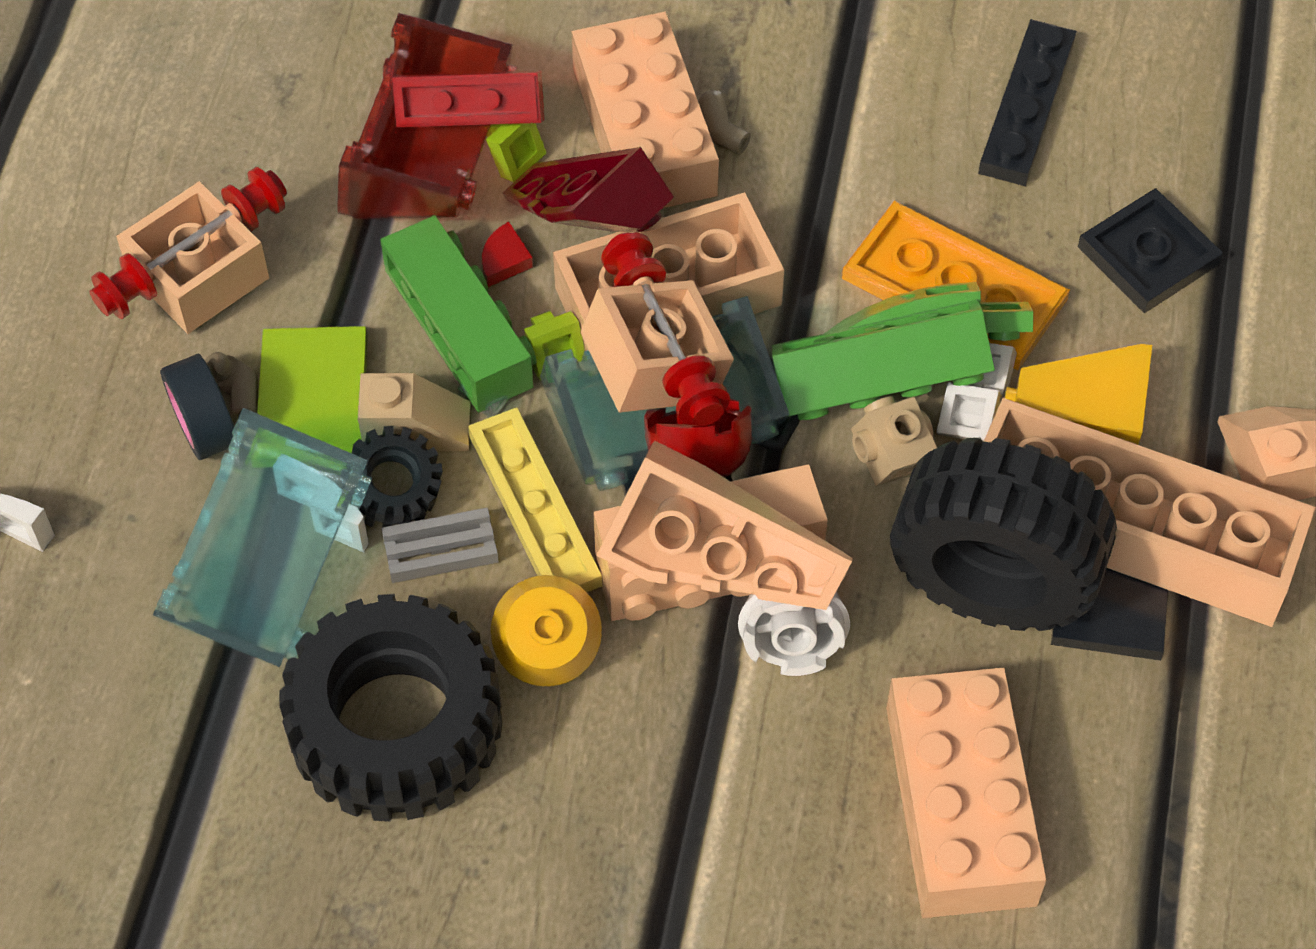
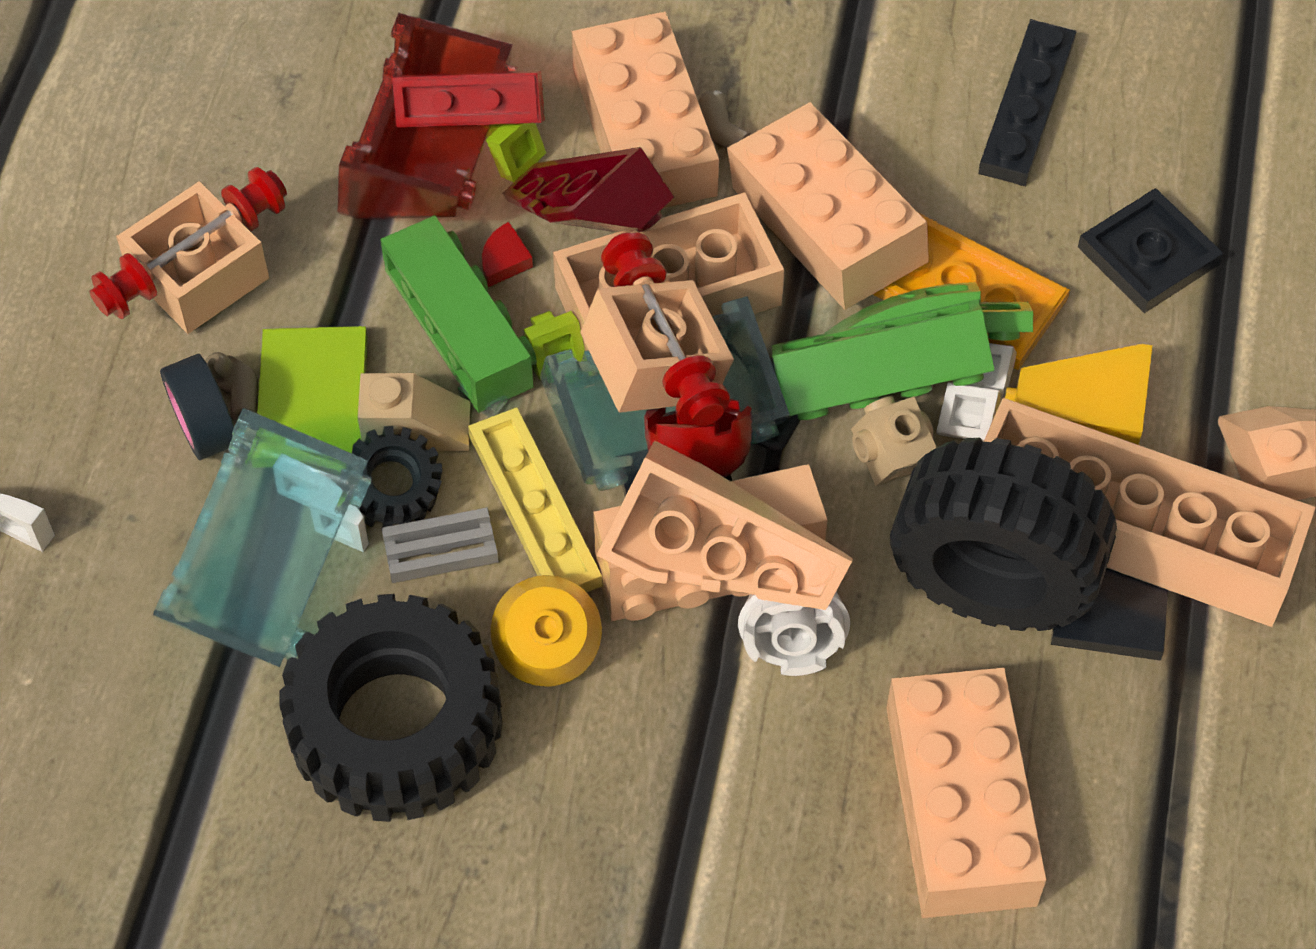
none -> light nougat brick [727,102,929,310]

